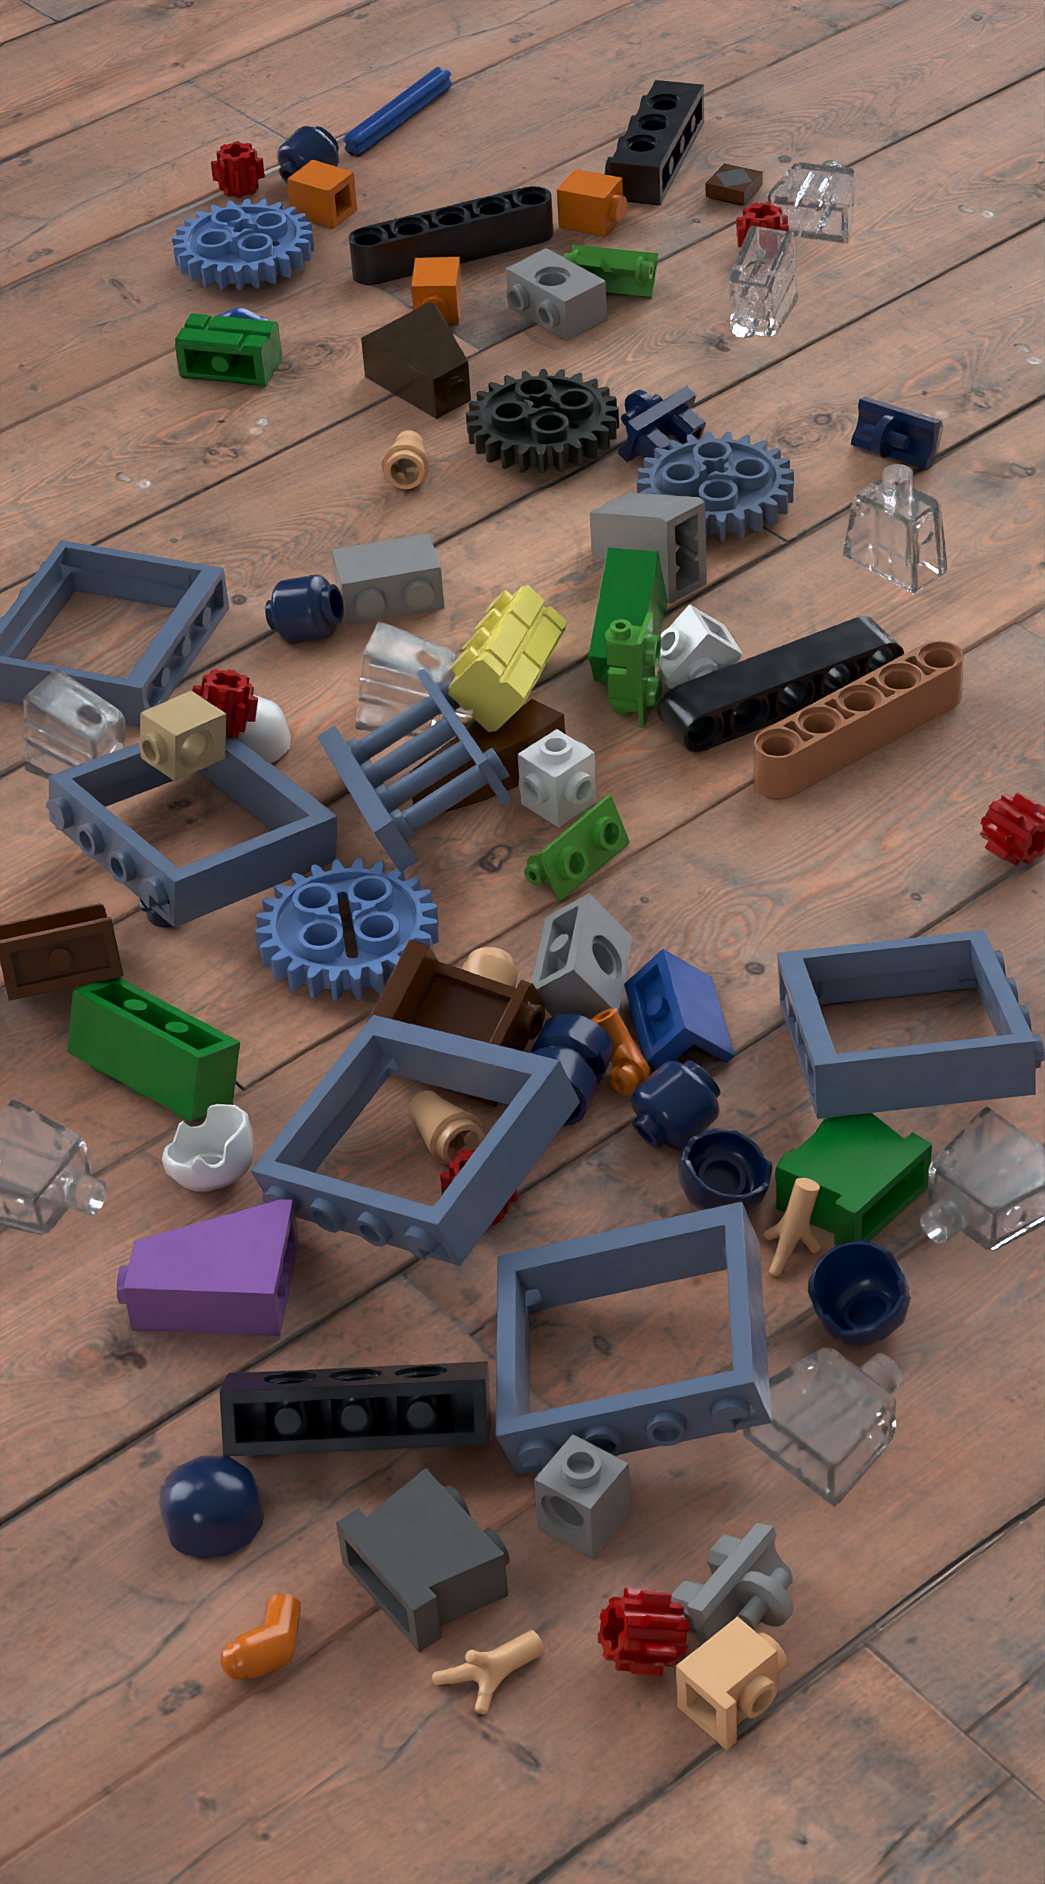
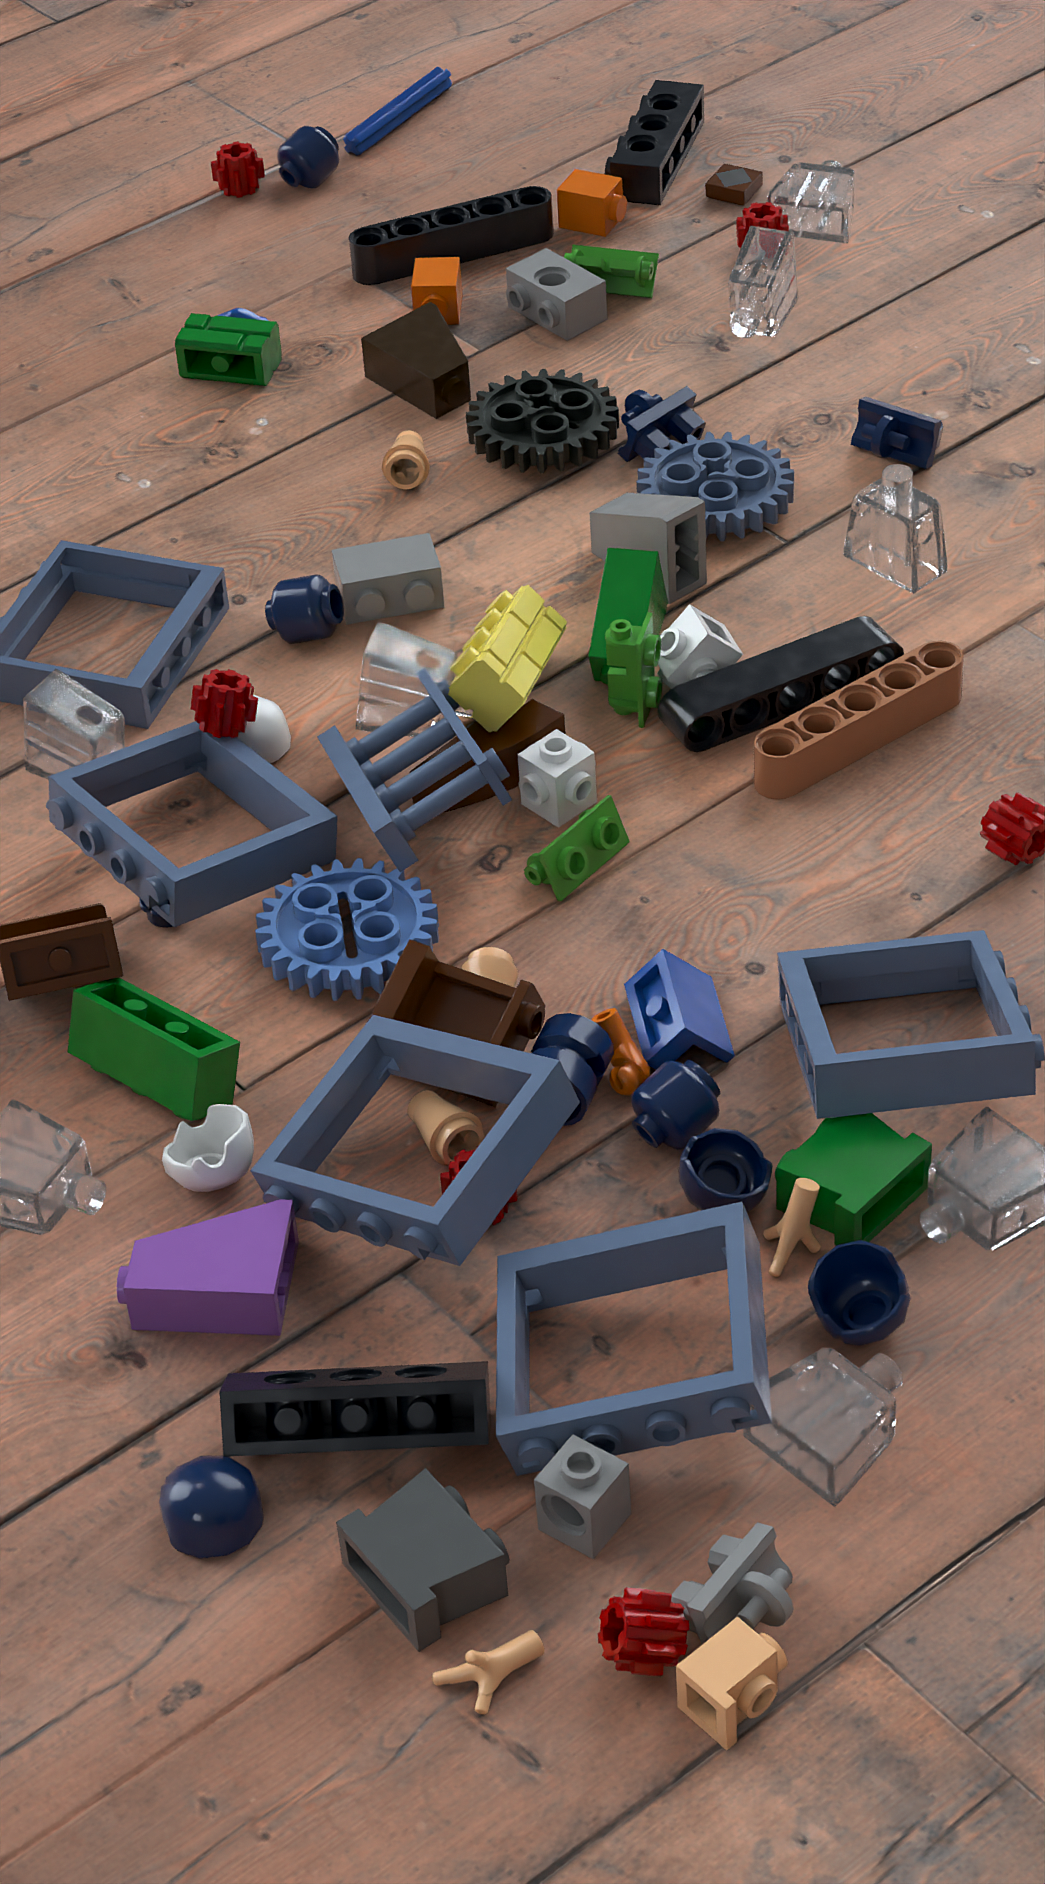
tan brick [139,691,226,781] -> none
medium blue gear [172,199,314,290] -> none
orange arm [220,1594,301,1680] -> none
orange brick [287,160,358,229] -> none
light grey brick [531,893,632,1020] -> none

